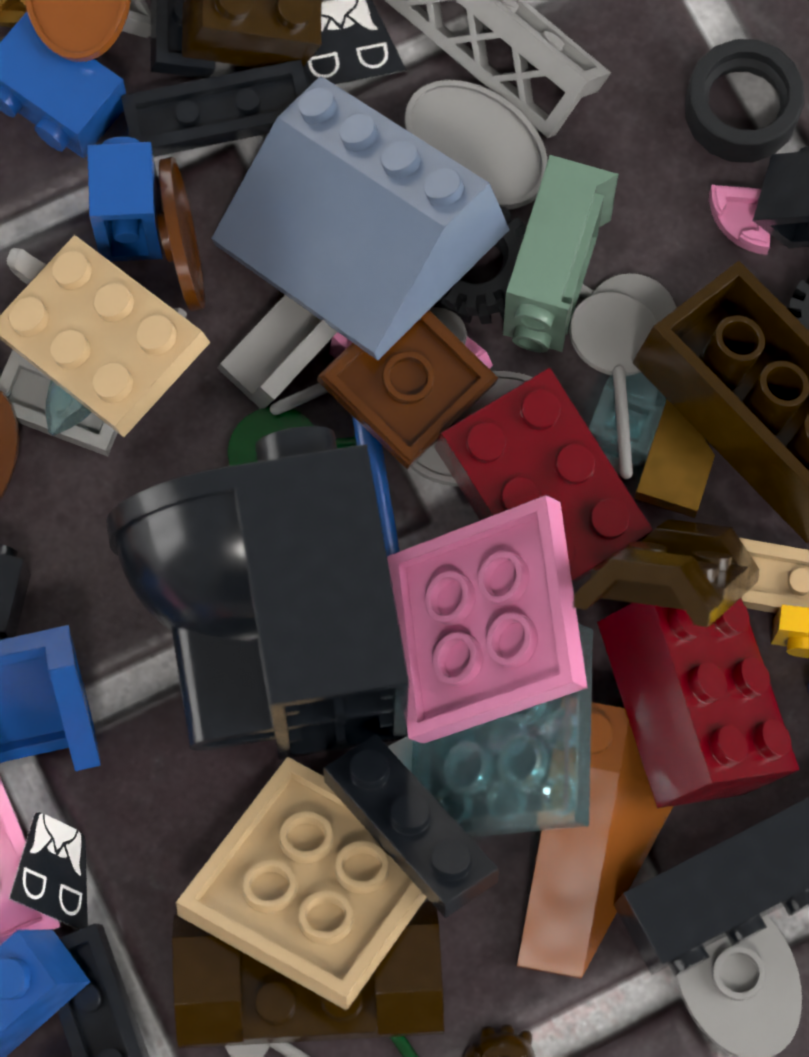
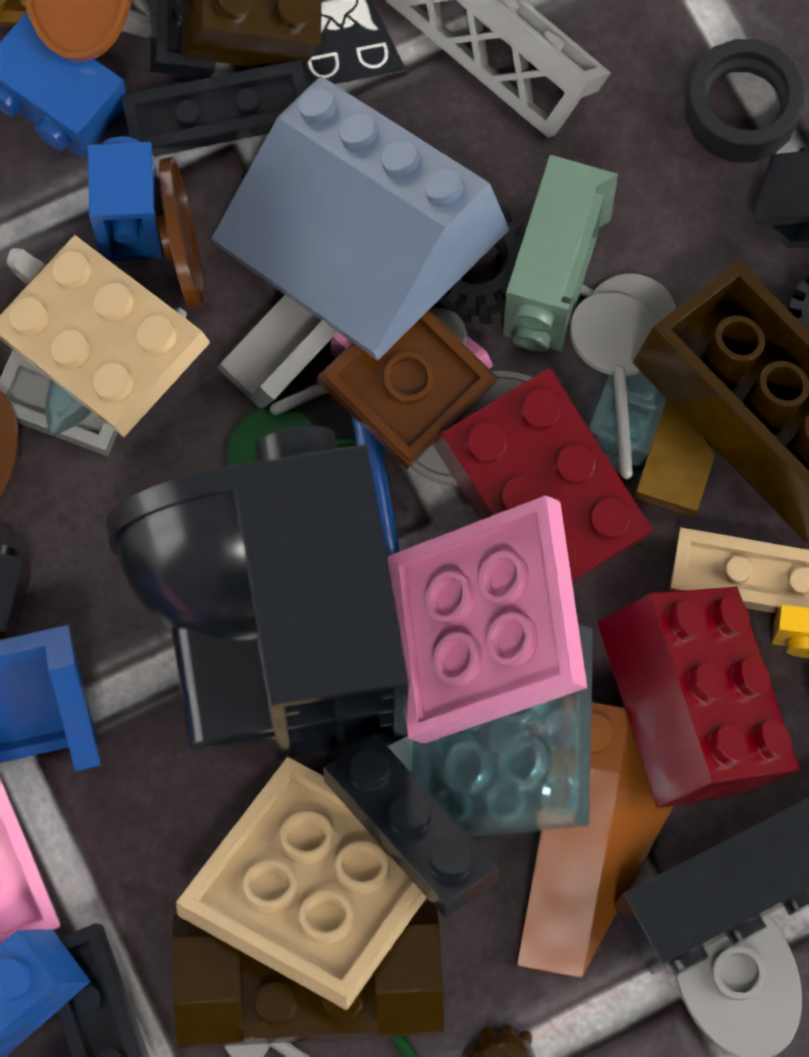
black sticker [9,812,88,930] -> none
light grey piece [405,80,548,209] -> none
dark brown piece [573,519,759,627] -> none
bright pink tile [709,185,770,255] -> none

